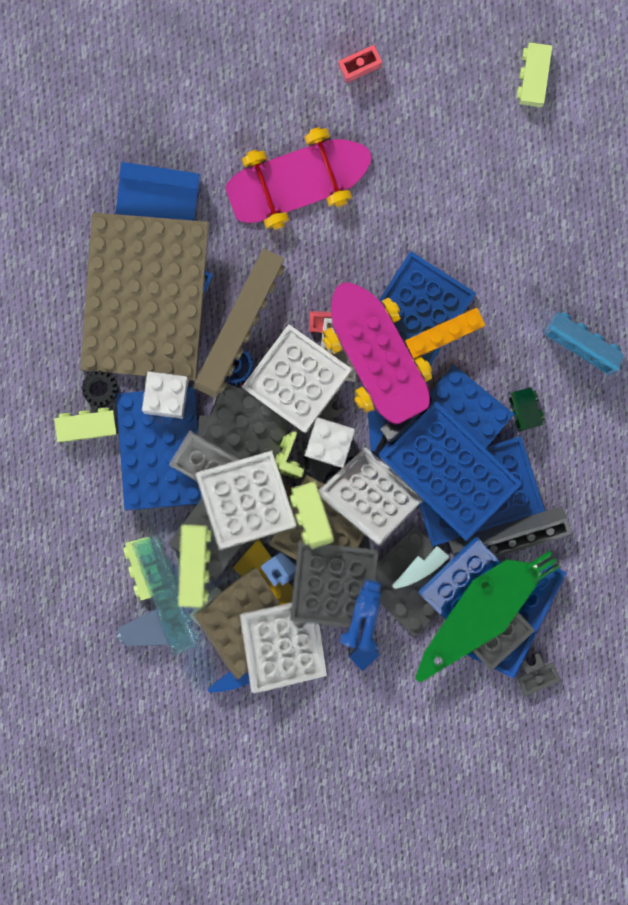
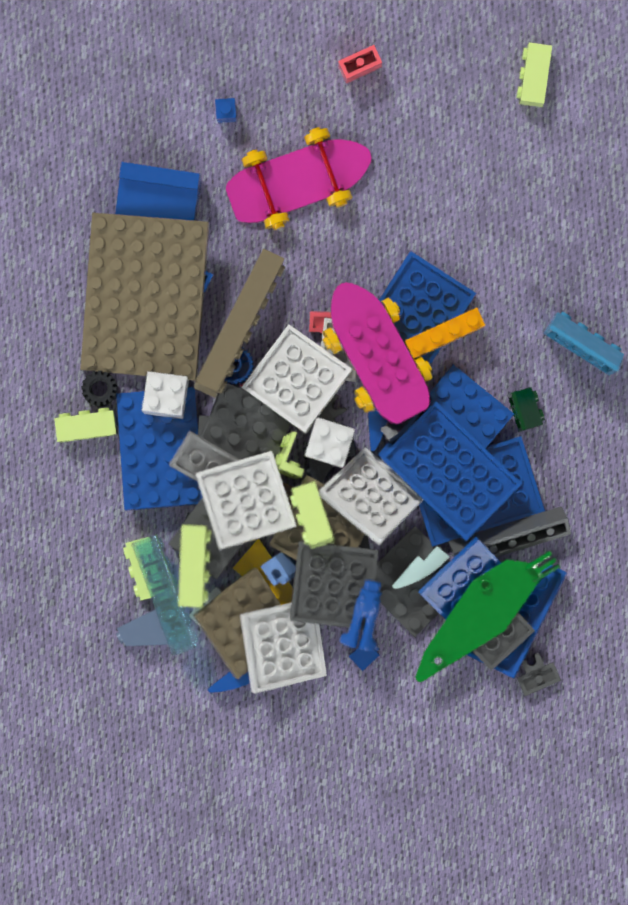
none -> blue brick [215,98,237,123]

